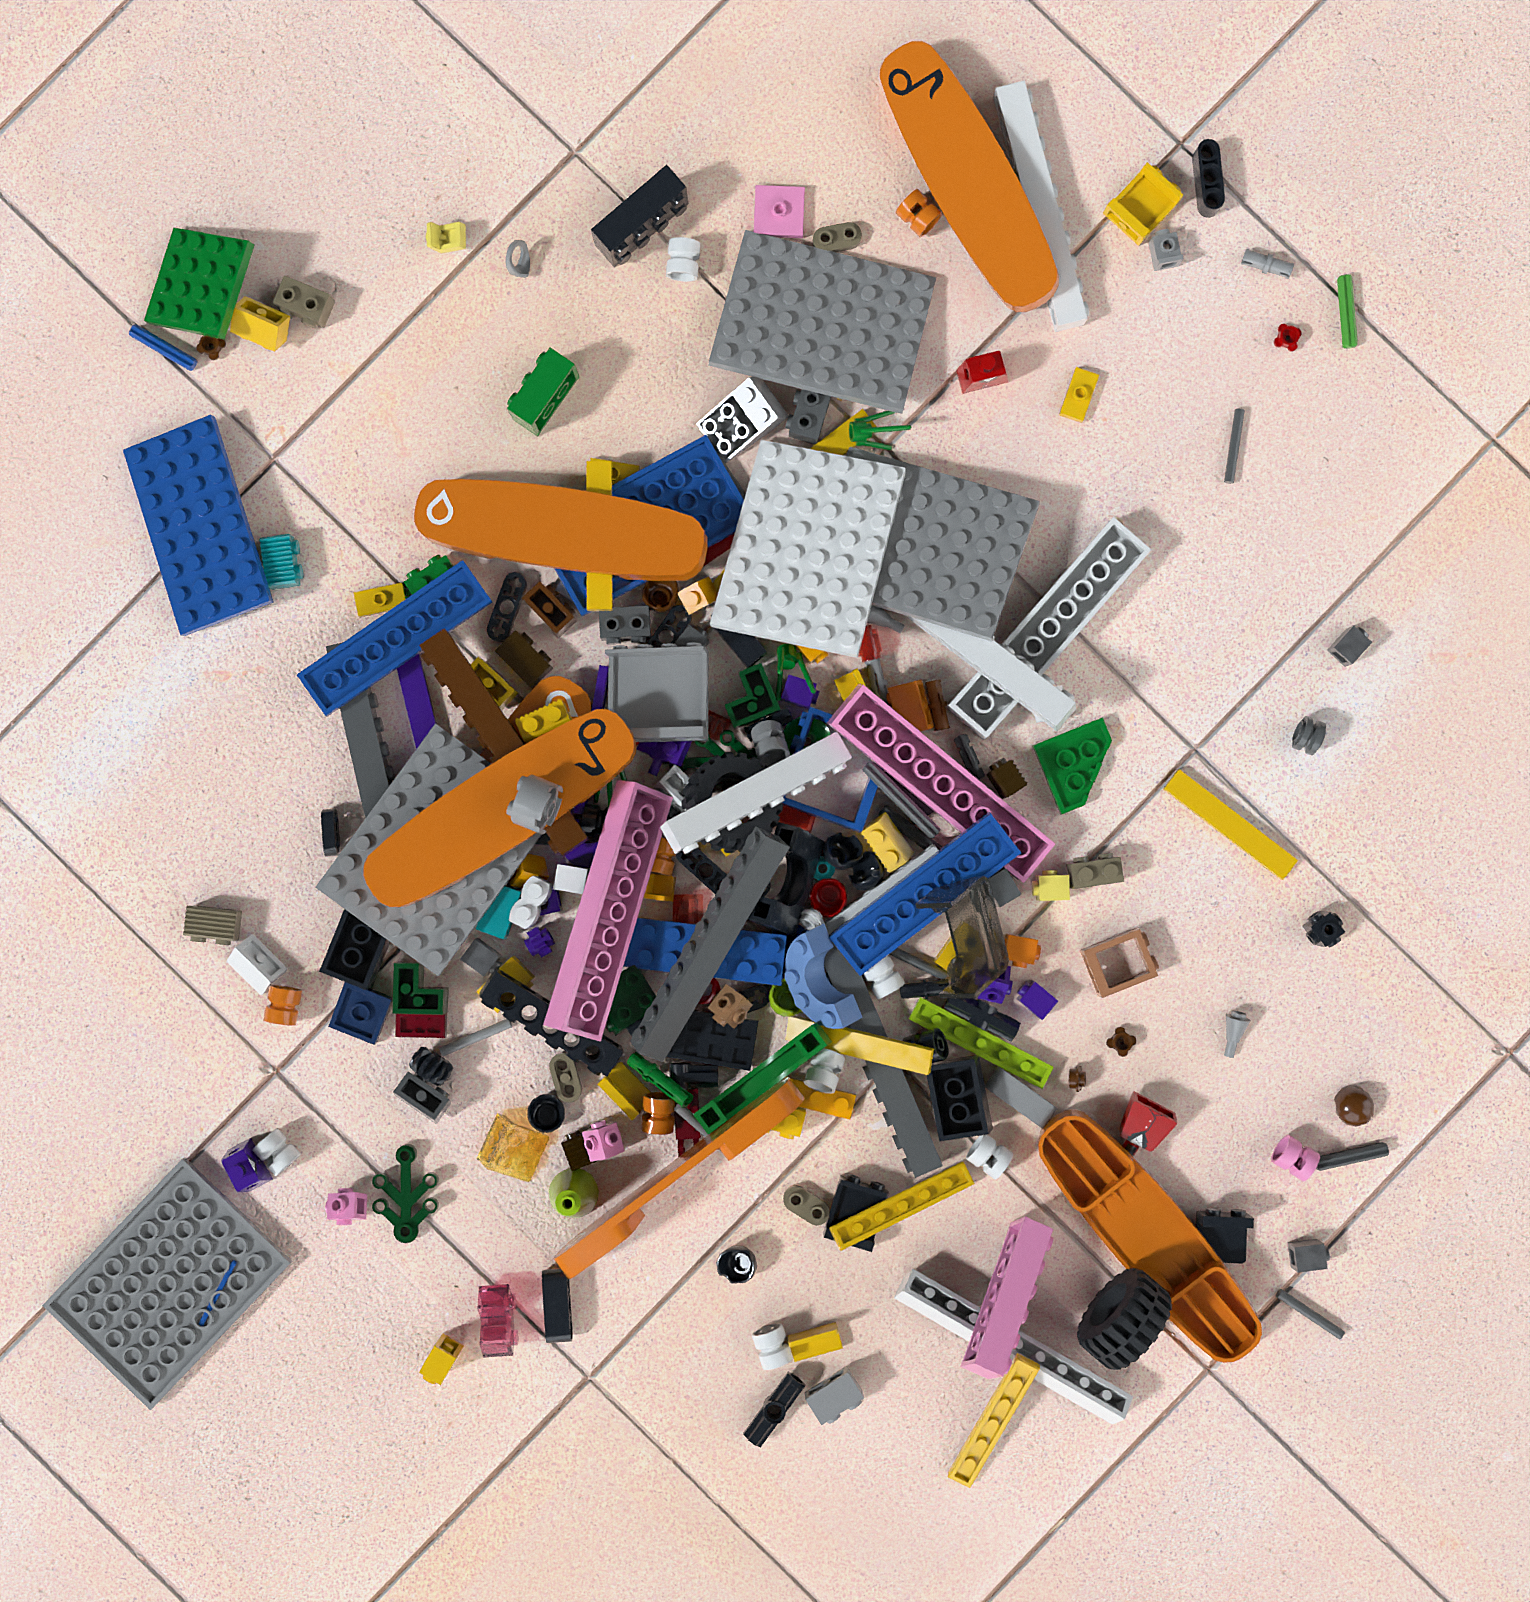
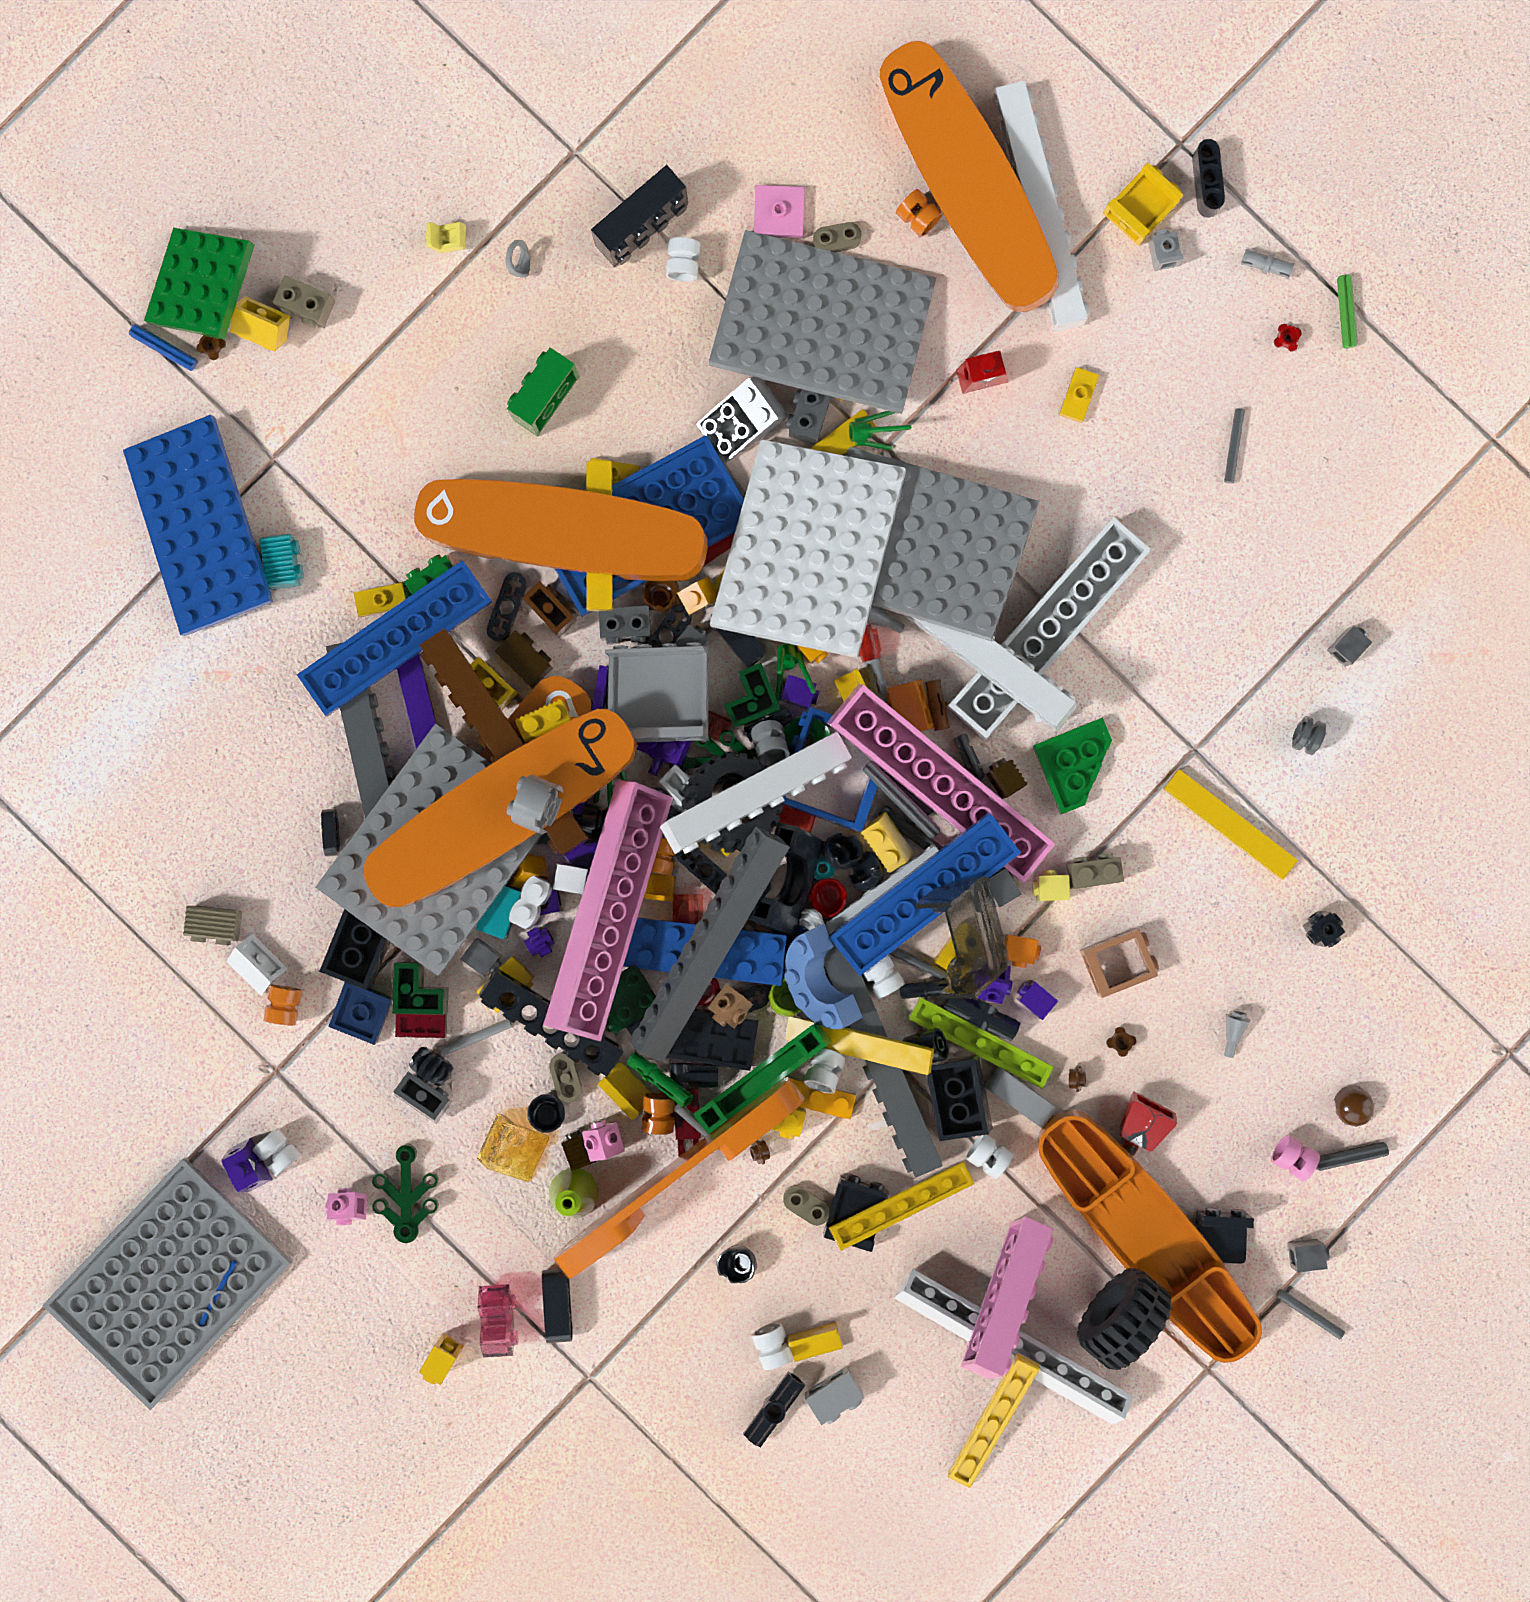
none -> reddish brown plate [749,1140,770,1165]

